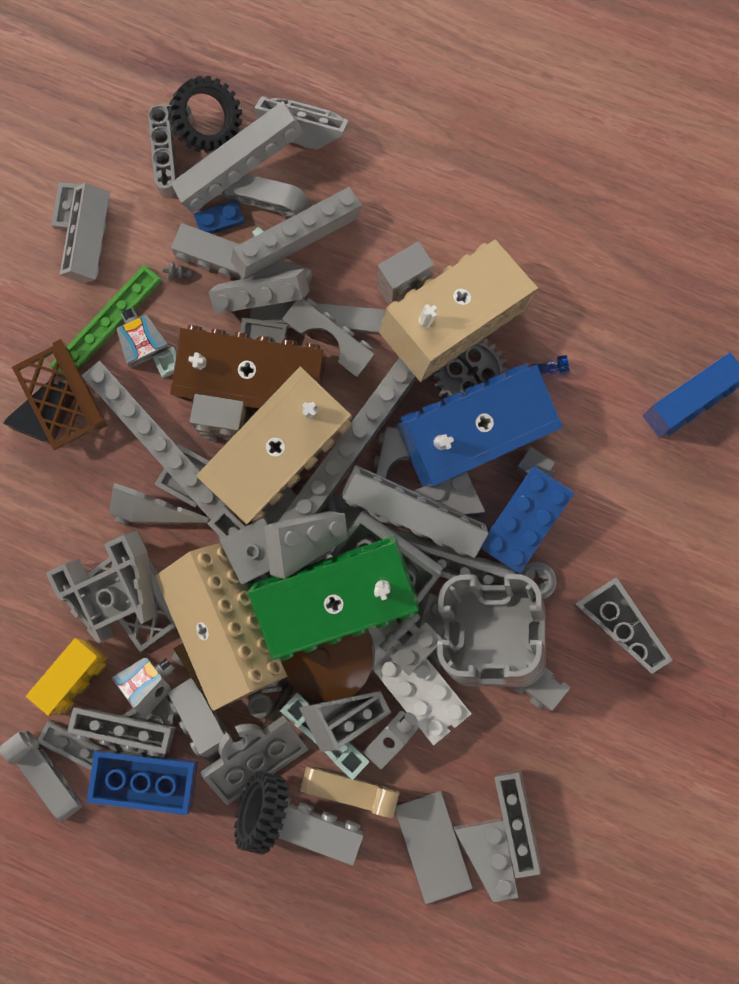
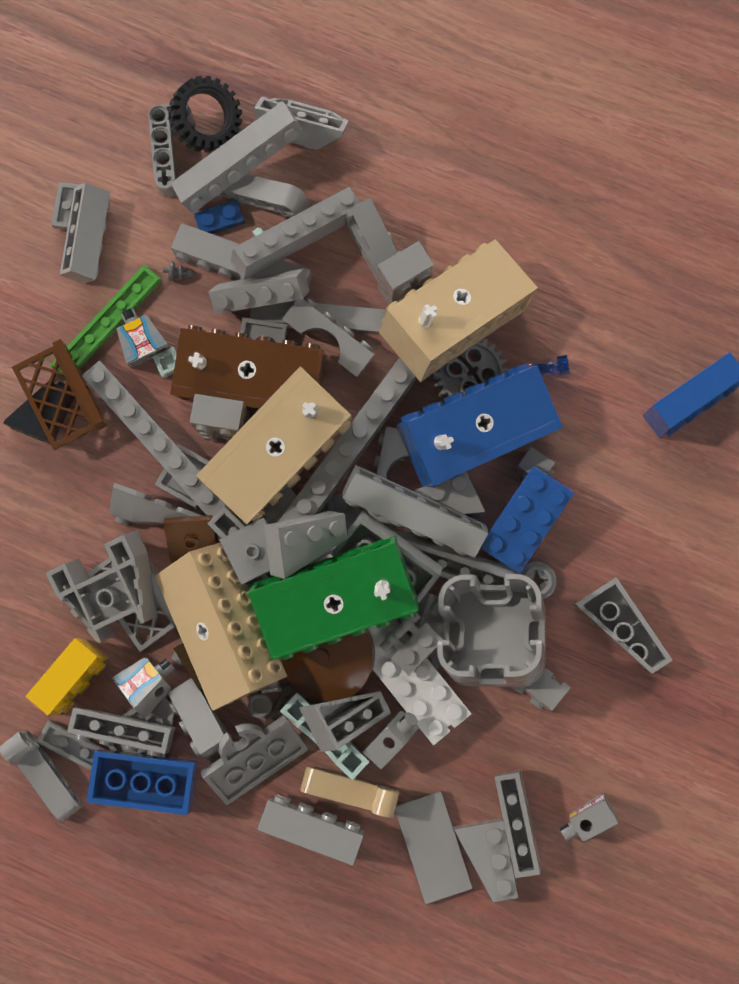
black tyre [234,771,289,855] -> none
none -> reddish brown plate [164,515,217,563]
none -> light grey wedge [346,198,400,280]
none -> light grey torso [559,793,618,842]

